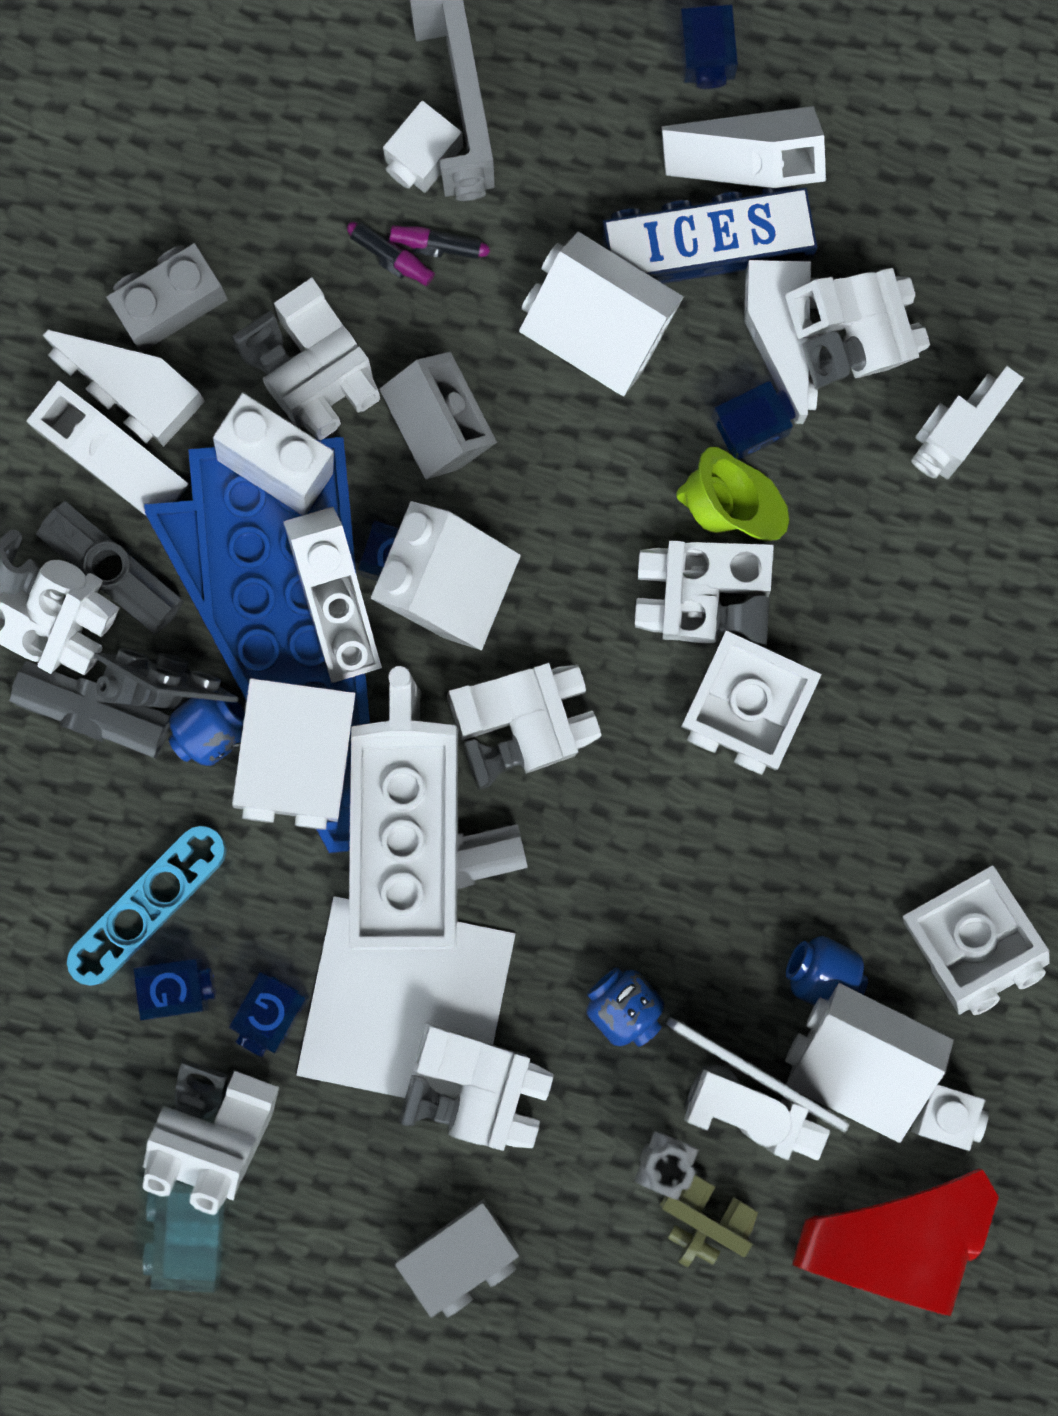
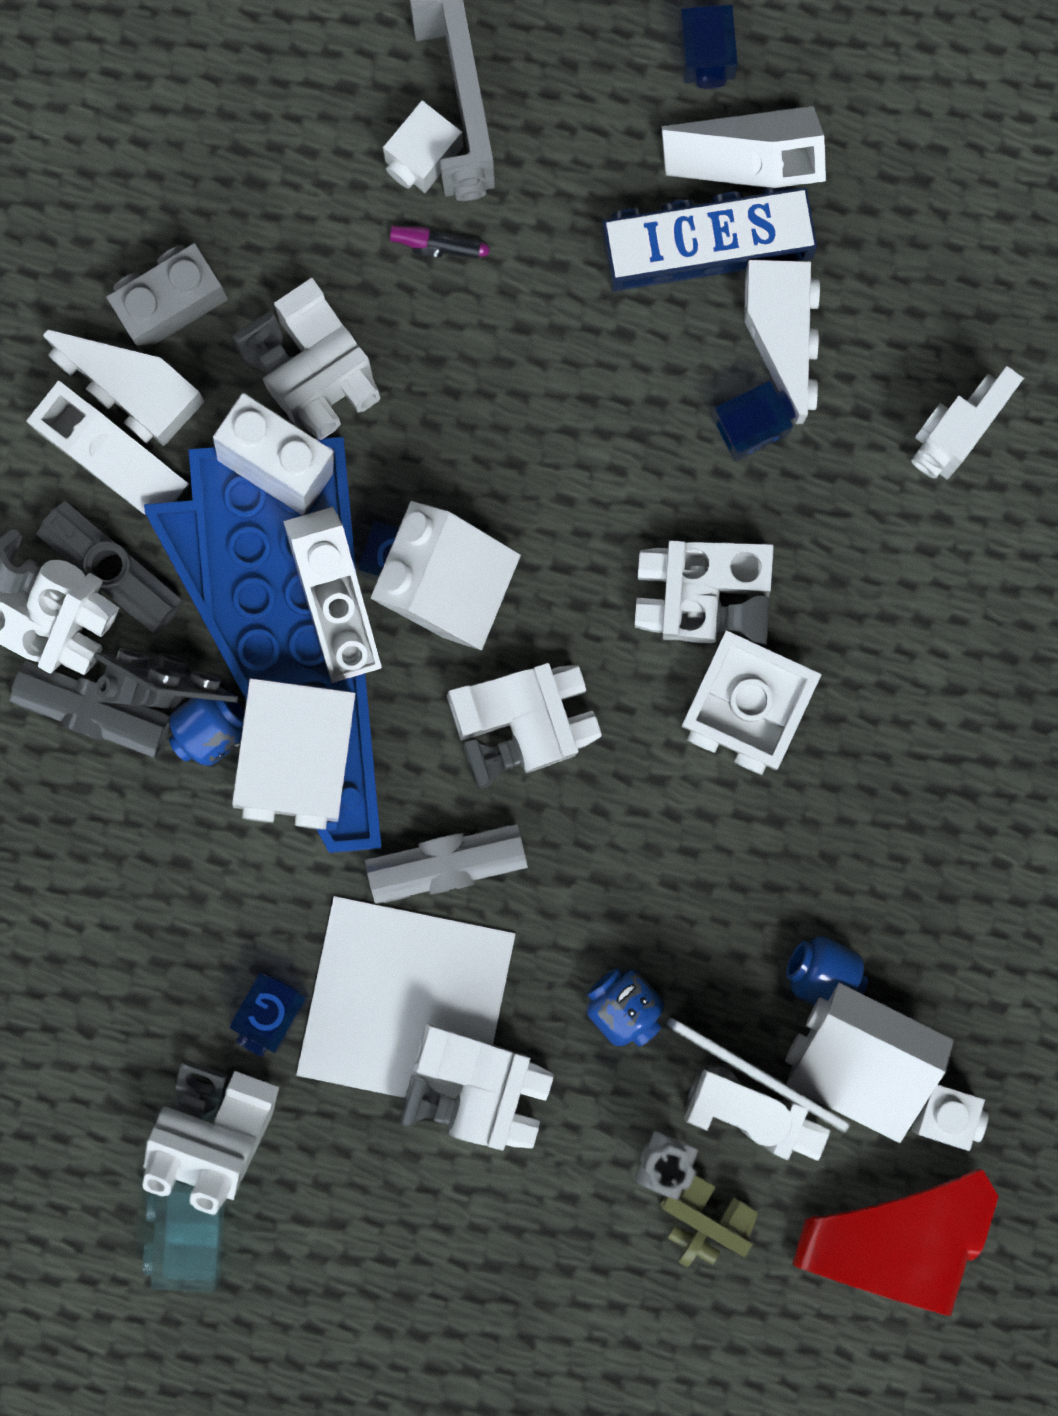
medium azure beam [67,826,227,986] -> none
clear blue brick [133,959,216,1021] -> none
piece [347,222,435,287] -> none
white hinge [349,666,458,949] -> none
light grey brick [379,351,497,480] -> none
light grey brick [395,1199,520,1318] -> none
white brick [519,232,684,397] -> none
lime piece [676,447,789,542] -> none
white hips [785,268,930,390] -> none
white plate [903,865,1050,1015] -> none

